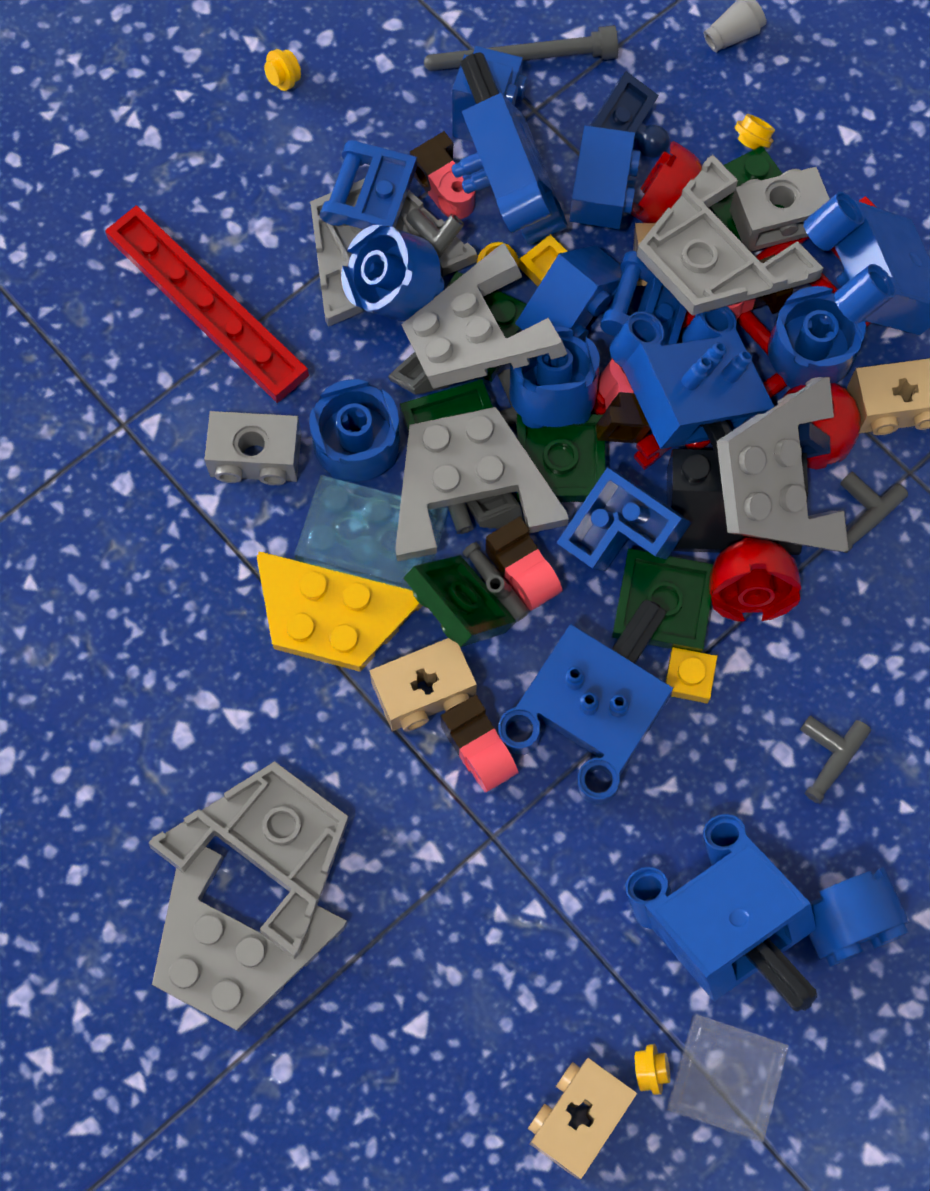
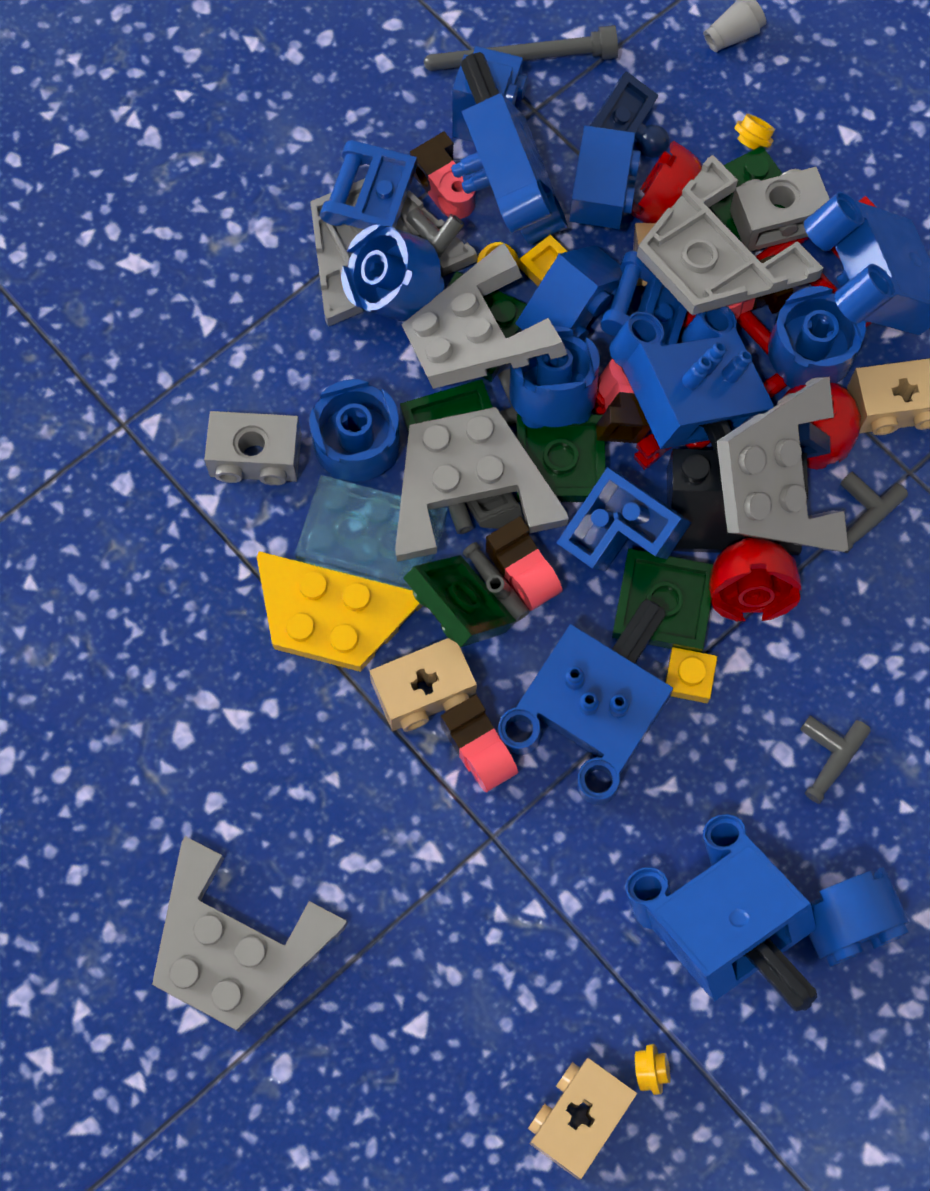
red plate [105,205,309,403] -> none
light grey wing [149,761,348,960] -> none
yellow plate [264,49,301,91] -> none
dark grey slope [388,352,452,395] -> none
clear plate [666,1014,789,1143] -> none

